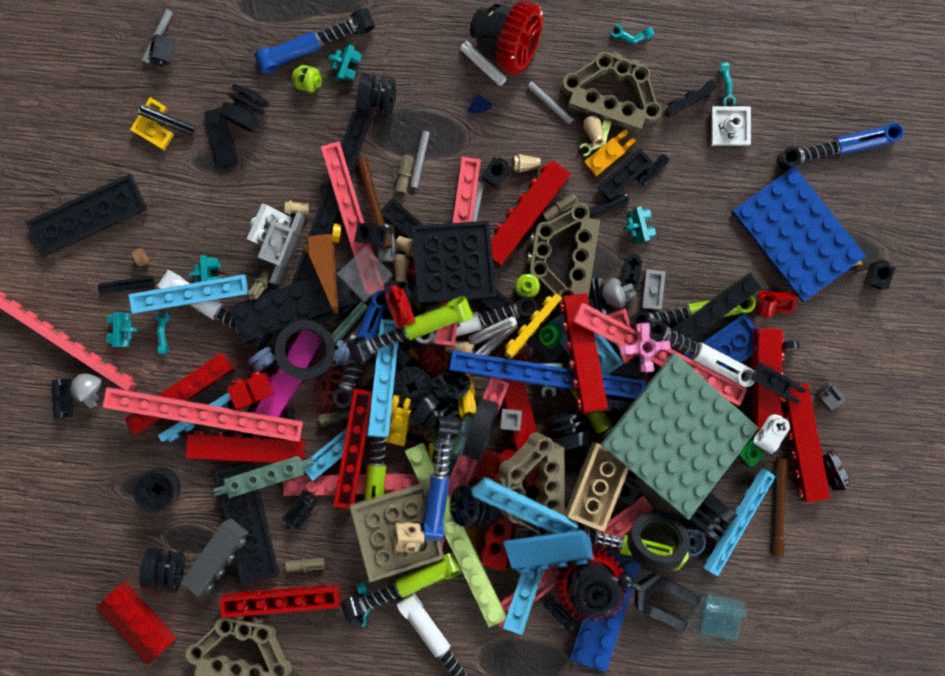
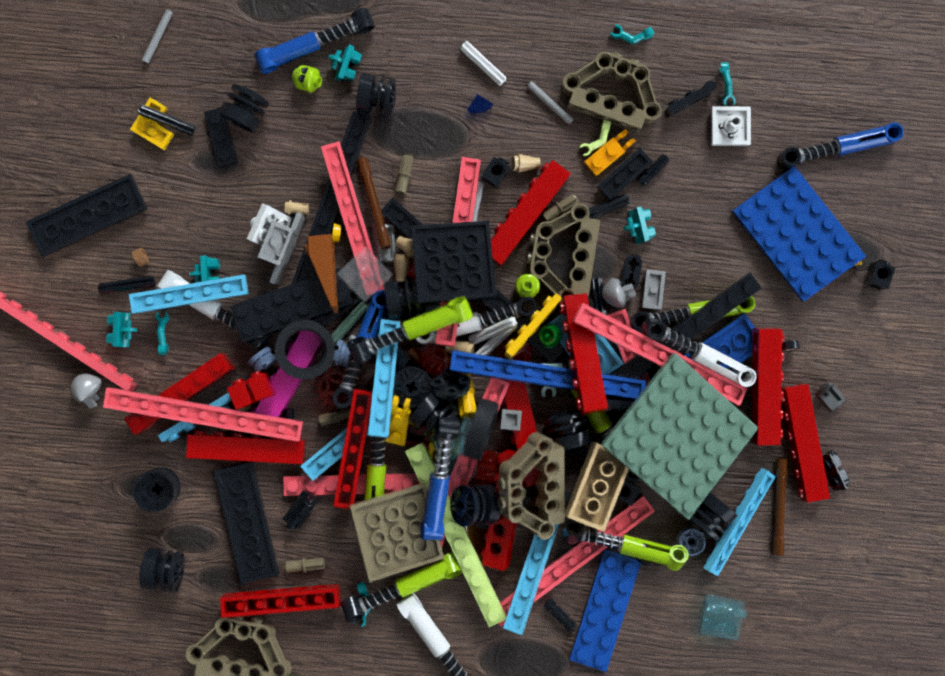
black hinge [51,379,74,418] -> none
red slope [96,581,177,665] -> none
black brick [148,34,175,66] -> none
dark grey brick [181,518,249,597] -> none
sand green plate [214,456,315,498] -> none
dark tan axle [247,270,272,300] -> none
black brick [354,222,387,246] -> none
red hinge [385,285,416,328] -> none
tan brick [393,523,424,553] -> none
light grey bar [410,131,430,188] -> none
red piece [470,1,544,75] -> none
medium azure plate [472,478,578,534] -> none
dark azure slope [504,530,593,573] -> none
black piece [555,549,627,623] -> none
tan cone [583,116,604,146] -> none
bright pink pin [619,323,670,372] -> none
black piece [619,572,702,632] -> none
black tyre [627,511,690,572] -> none
green brick [737,440,765,467] -> none
black hinge [750,362,806,404] -> none
white piece [753,414,790,454] -> none
red plate [754,291,798,318] -> none

